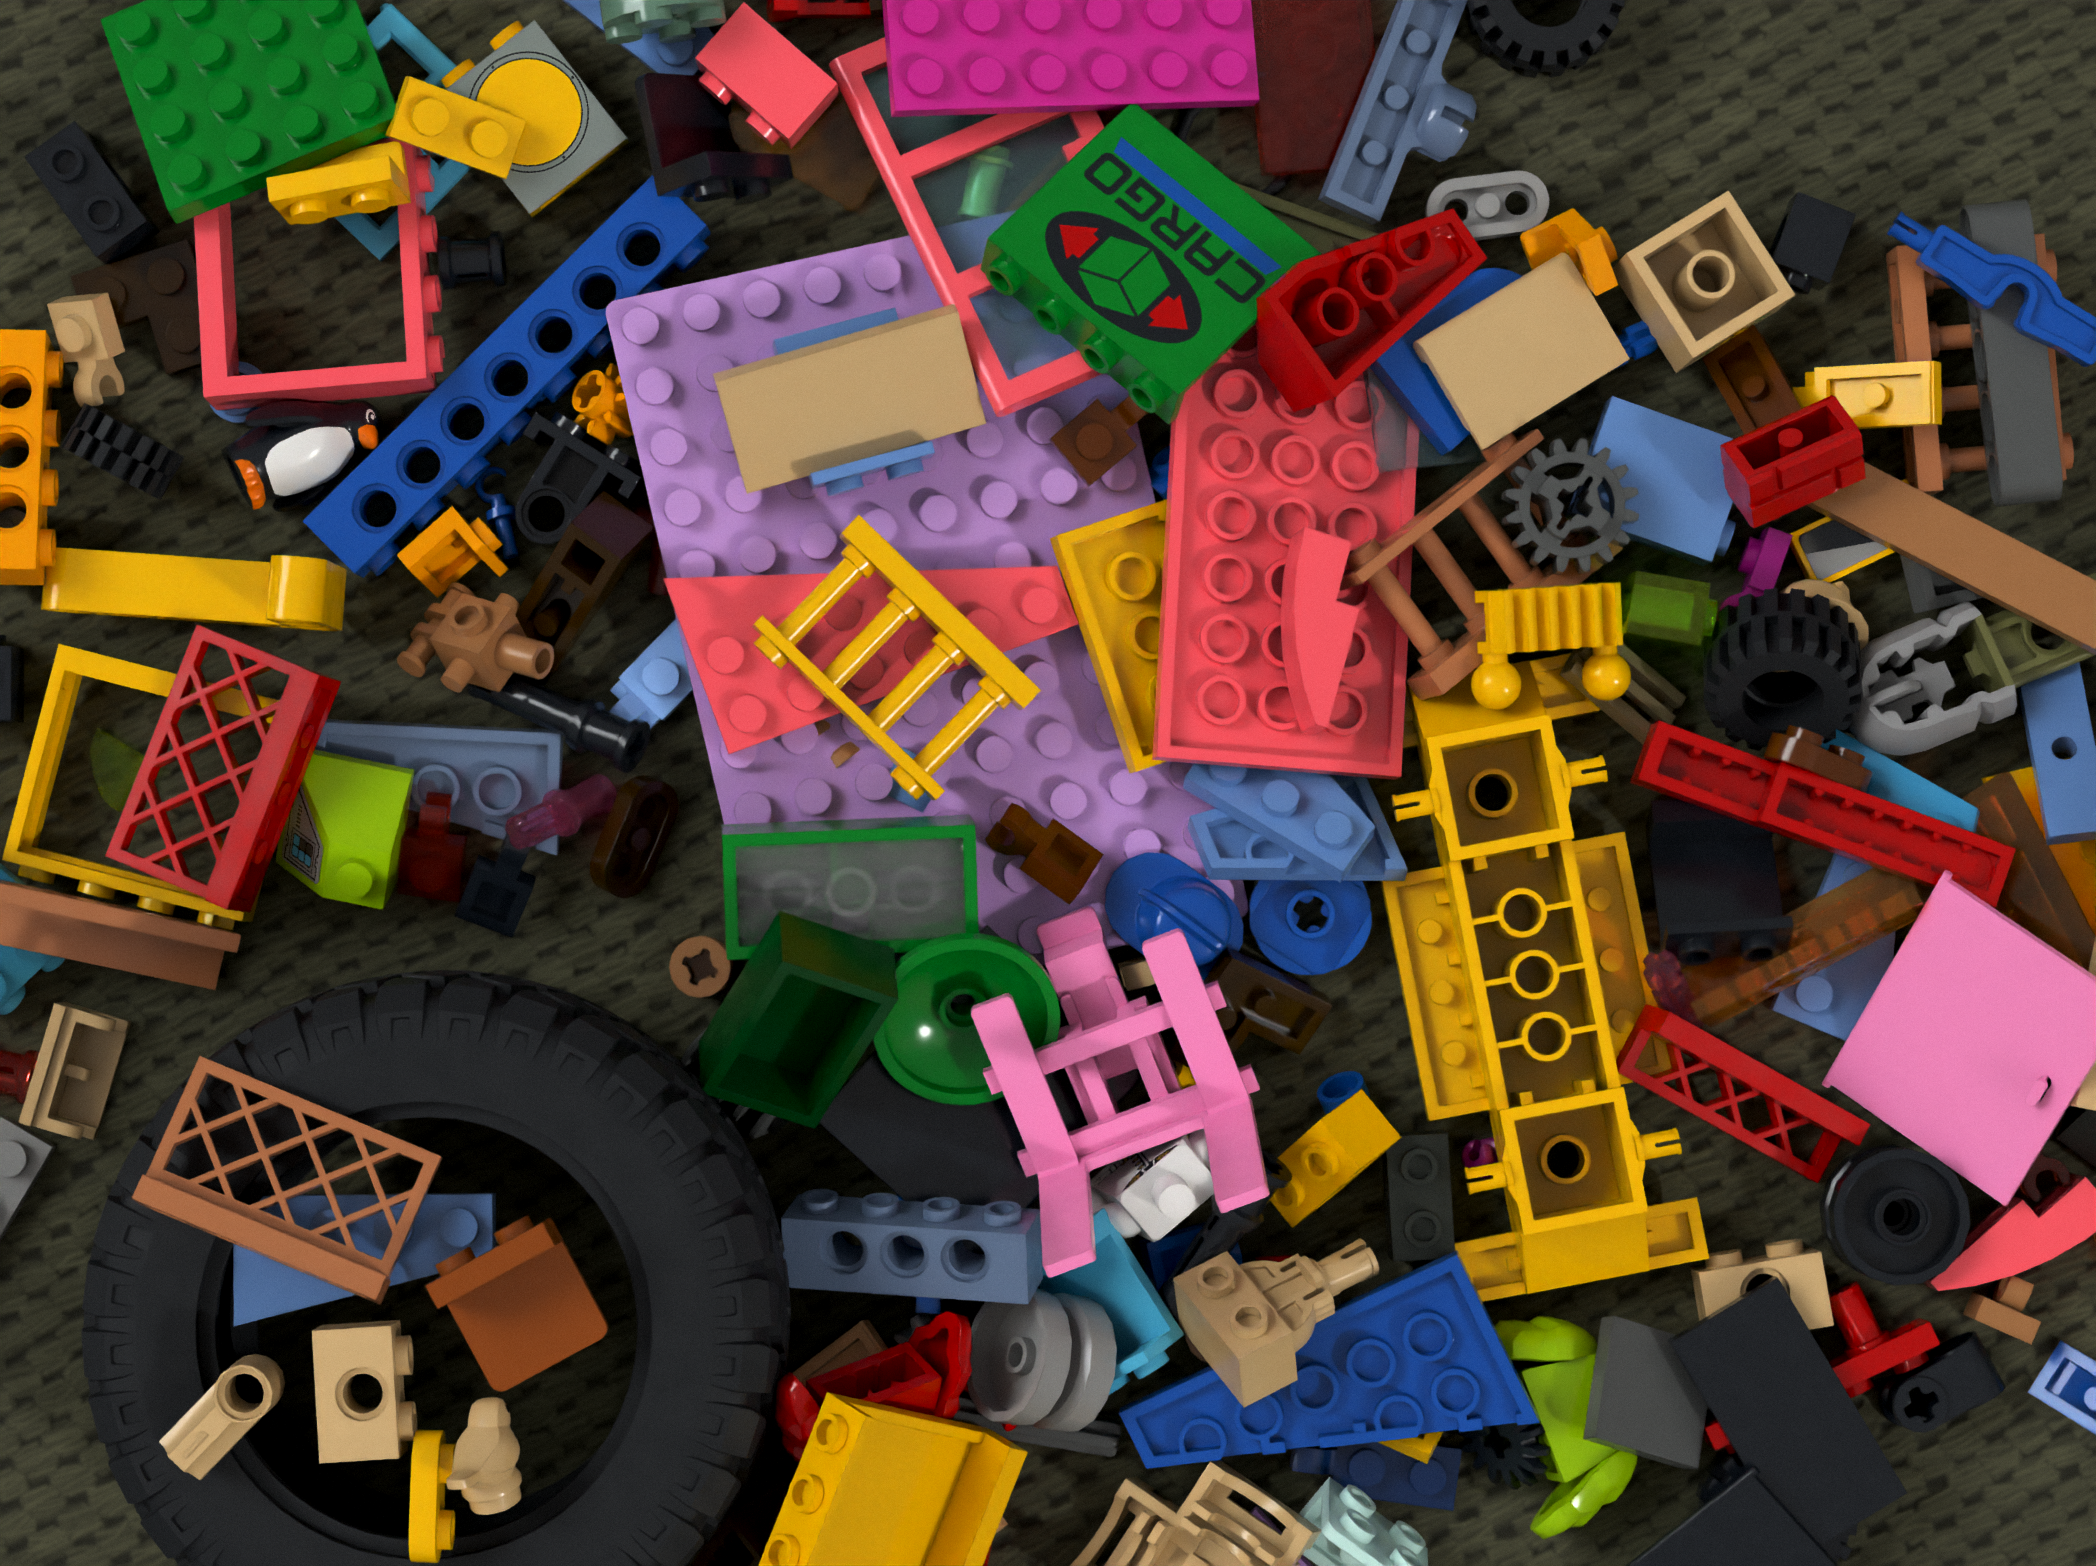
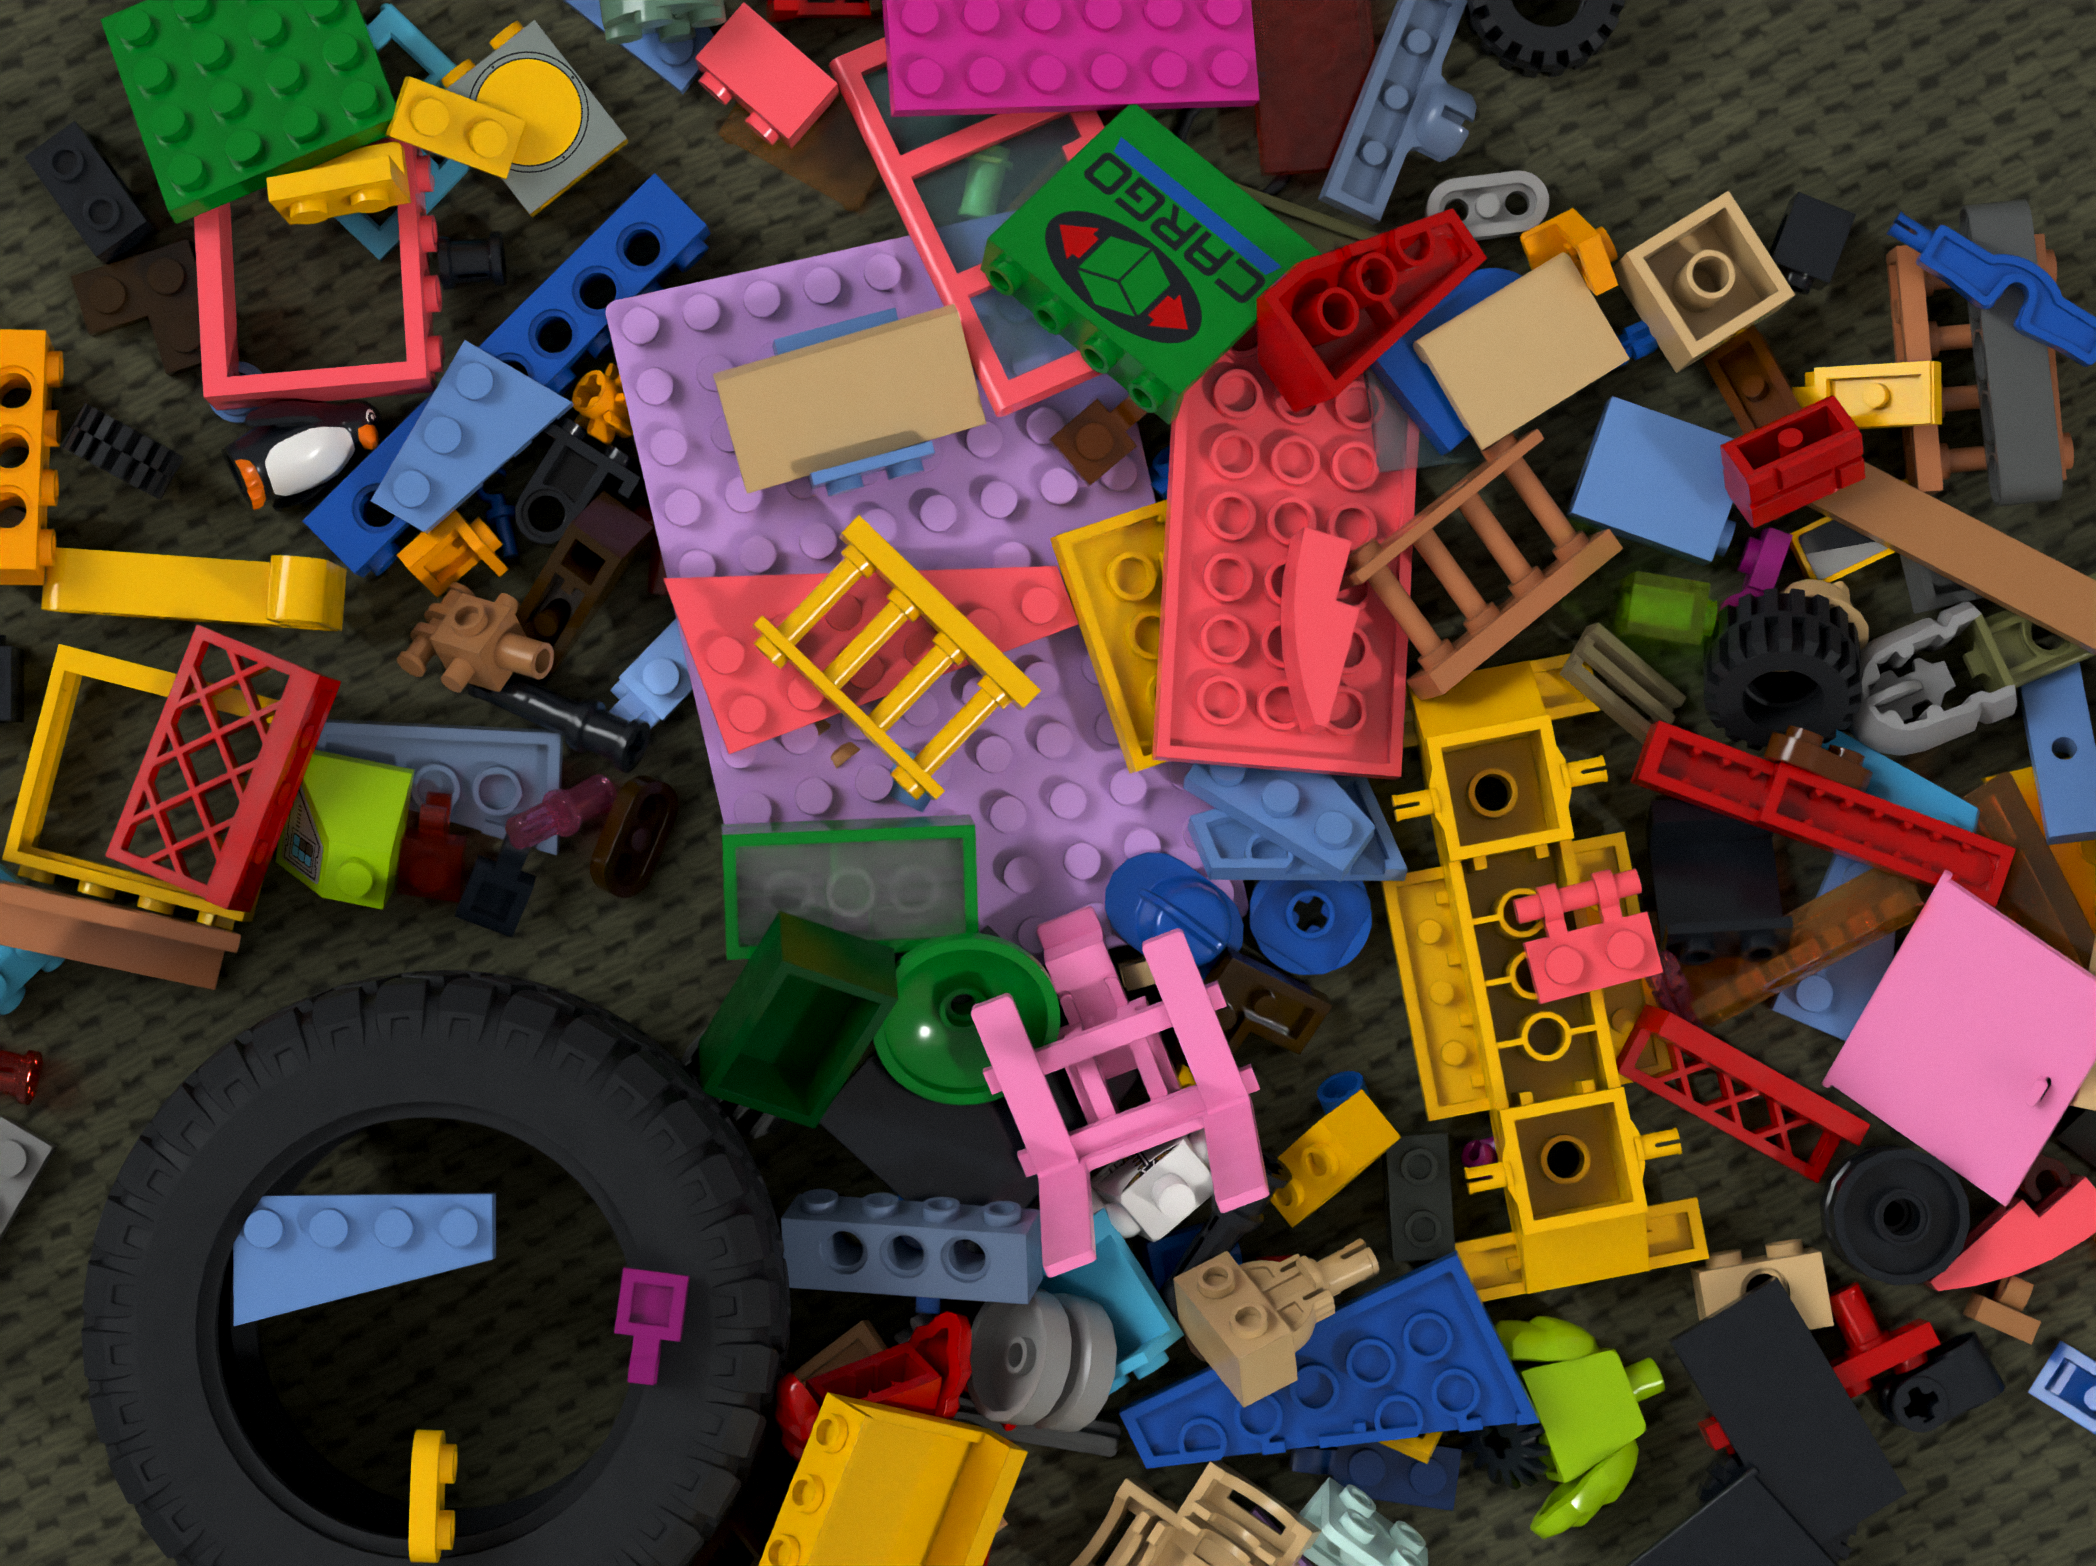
tan hinge [18,1002,131,1140] -> none
tan plate [47,292,125,407] -> none
clear neon green tile [90,728,145,813] -> none
nougat fence [131,1056,442,1305] -> none
tan piece [159,1354,285,1480] -> none
tan brick [312,1320,417,1464] -> none
dark orange bracket [425,1215,608,1392] -> none
tan animal [446,1397,522,1515] -> none
black bracket [635,73,794,203] -> none
medium nougat wheel [669,936,734,998] -> none
reddish brown plate [985,803,1104,905] -> none
yellow gear [1471,582,1631,709] -> none
dark grey gear [1501,438,1639,575] -> none
dark grey tile [1583,1315,1707,1470] -> none
none -> medium blue wing [370,340,574,534]
none -> magenta plate [614,1267,690,1385]
none -> coral plate [1513,869,1663,1004]

